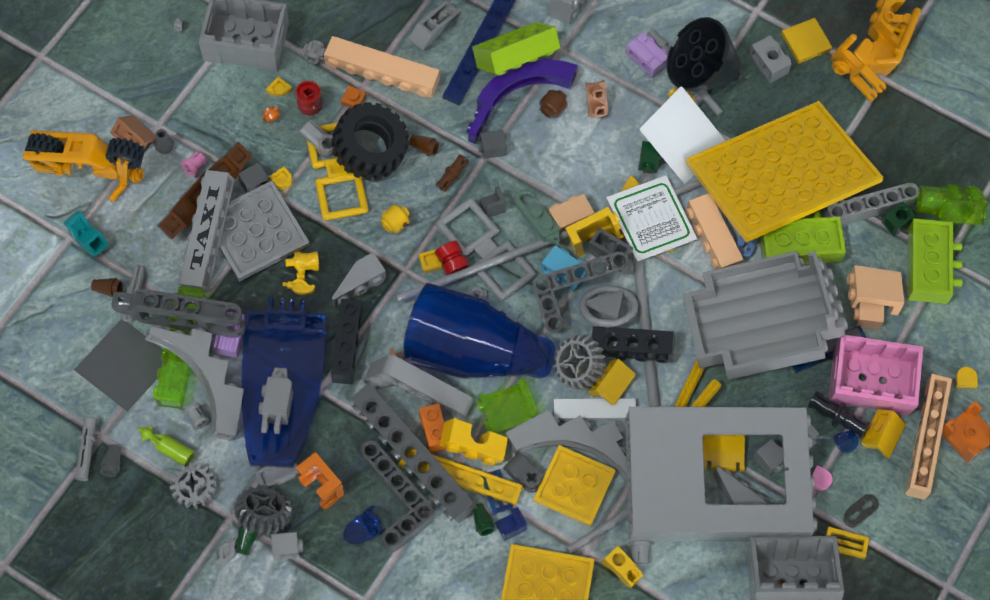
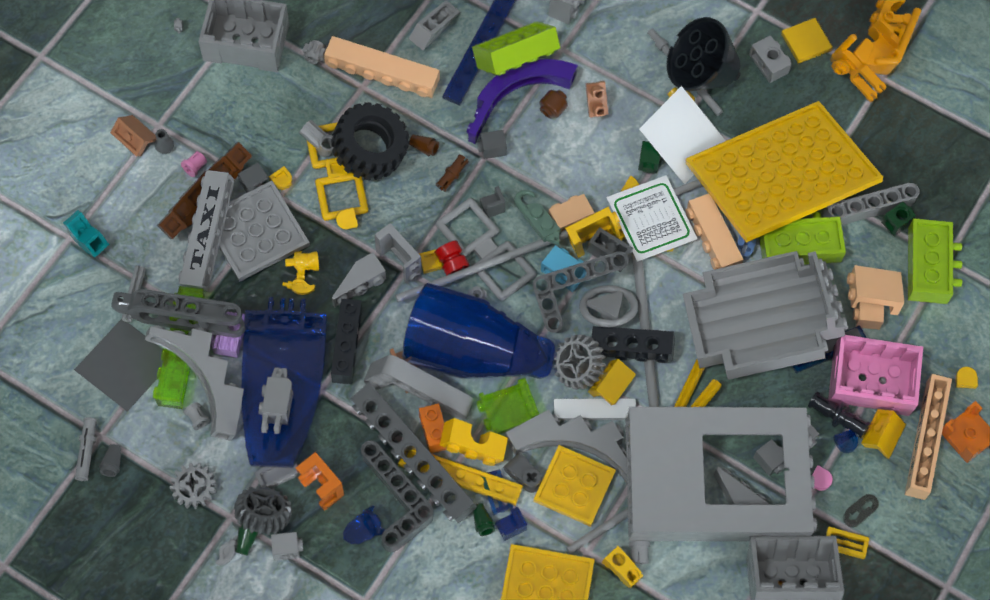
light orange piece [23,130,145,202] -> none
reddish brown cone [91,278,123,297] -> none
lime wheel [137,425,195,467] -> none
orange plate [262,106,281,123] -> none
yellow tile [265,76,293,96] -> none
red wheel [296,81,322,116] -> none
orange plate [341,86,366,108] -> none
yellow head [380,204,410,234] -> none
lavender brick [626,33,668,78] -> none
yellow container [702,435,745,472] -> none
clear neon green brick [916,184,988,225] -> none
none -> yellow tile [336,207,358,229]
none -> light grey panel [375,223,422,284]

